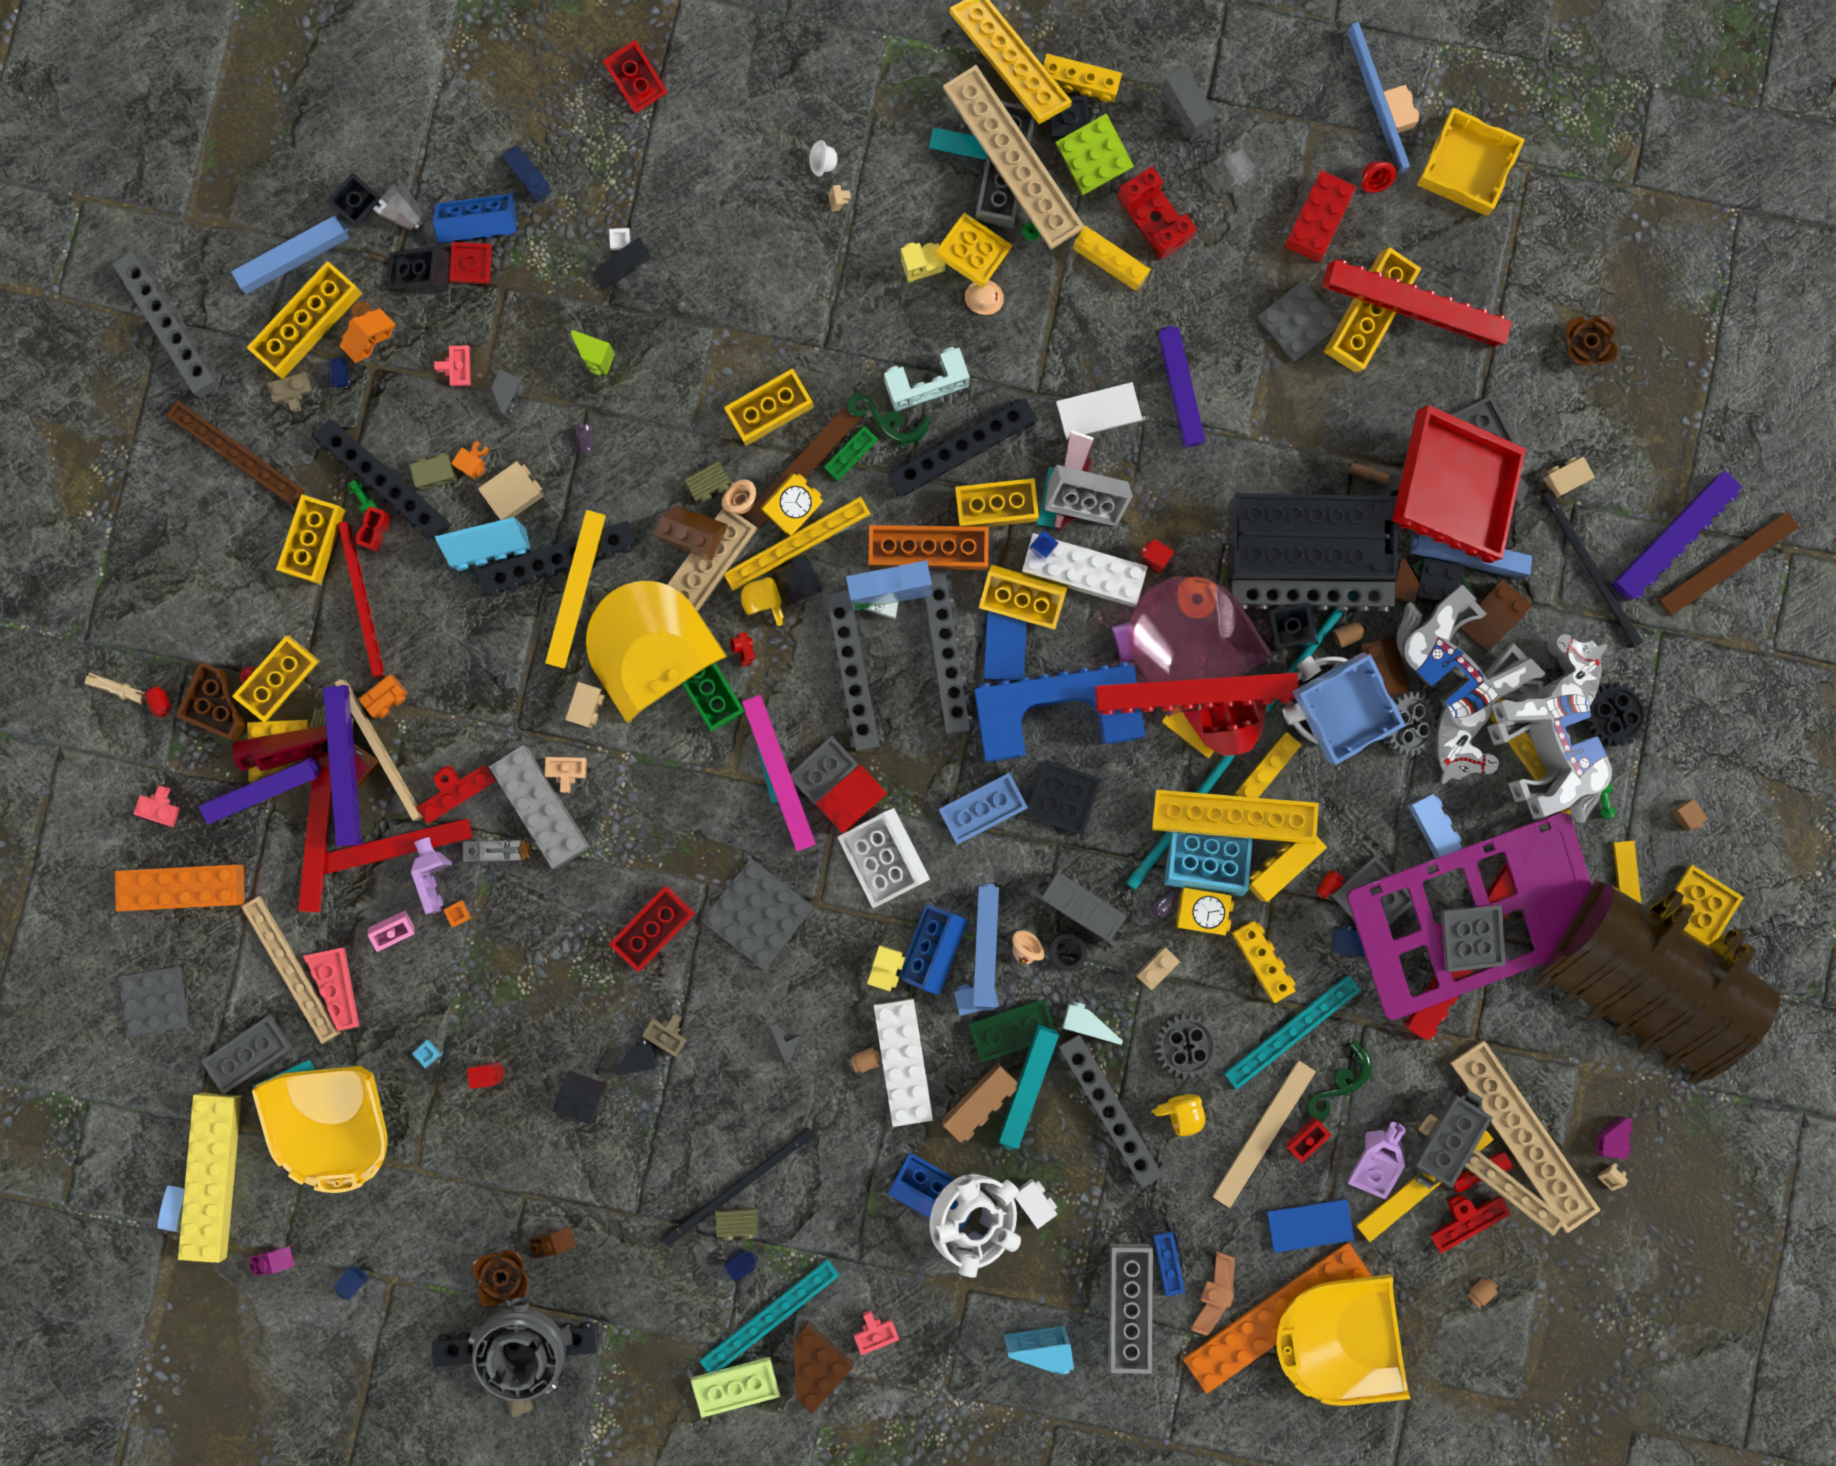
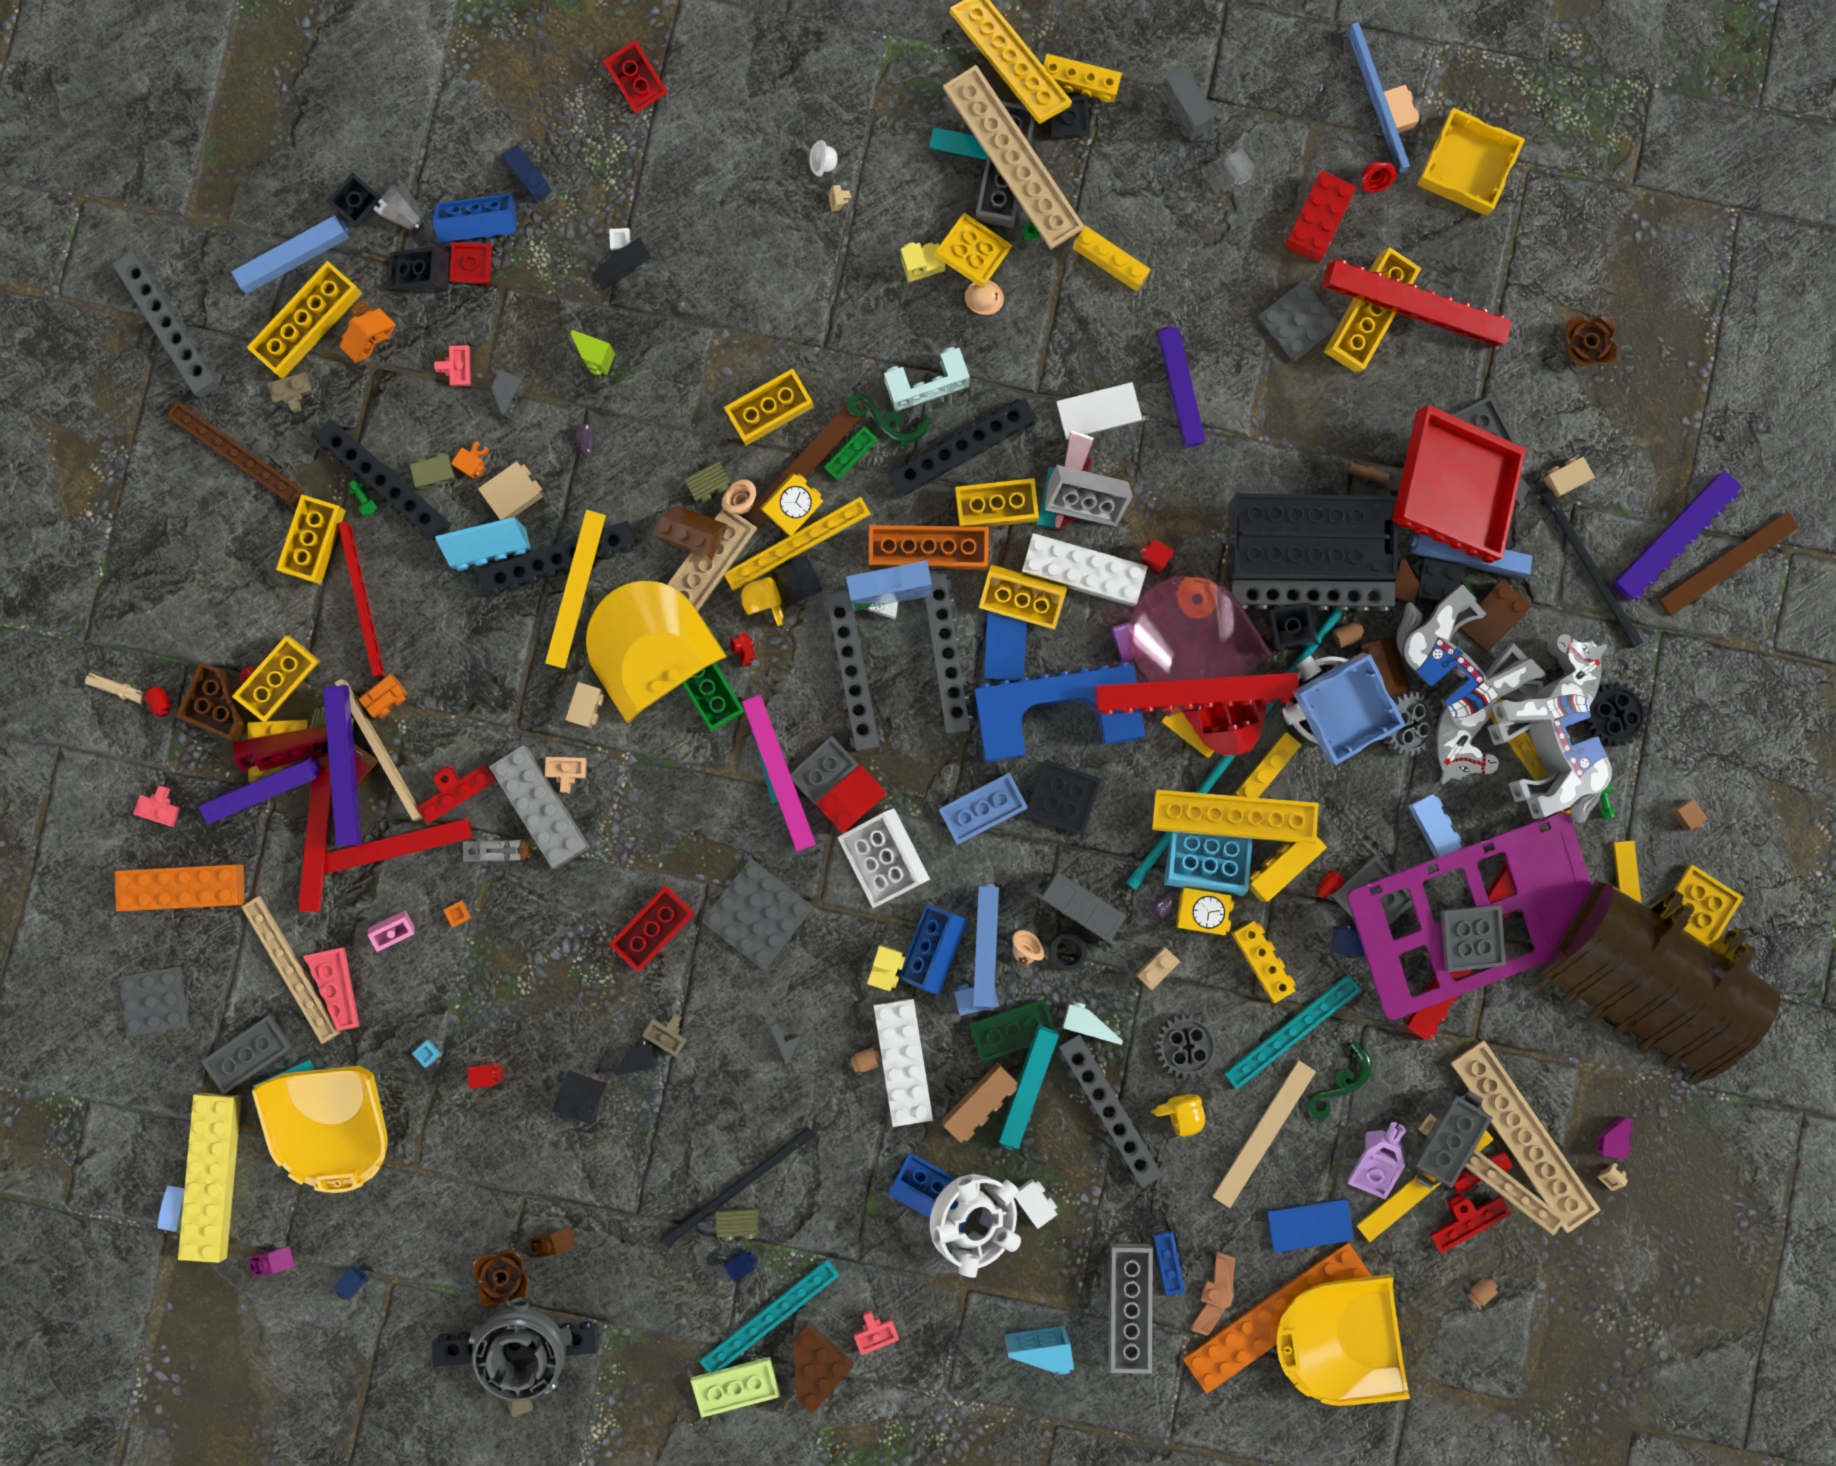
clear blue brick [327,357,350,388] -> none
red brick [356,506,390,552] -> none
lavender plate [411,837,452,914] -> none
clear blue brick [1029,530,1059,562] -> none
lime plate [1055,114,1134,196] -> none
red plate [1117,166,1197,260] -> none
red brick [1284,1117,1331,1163] -> none

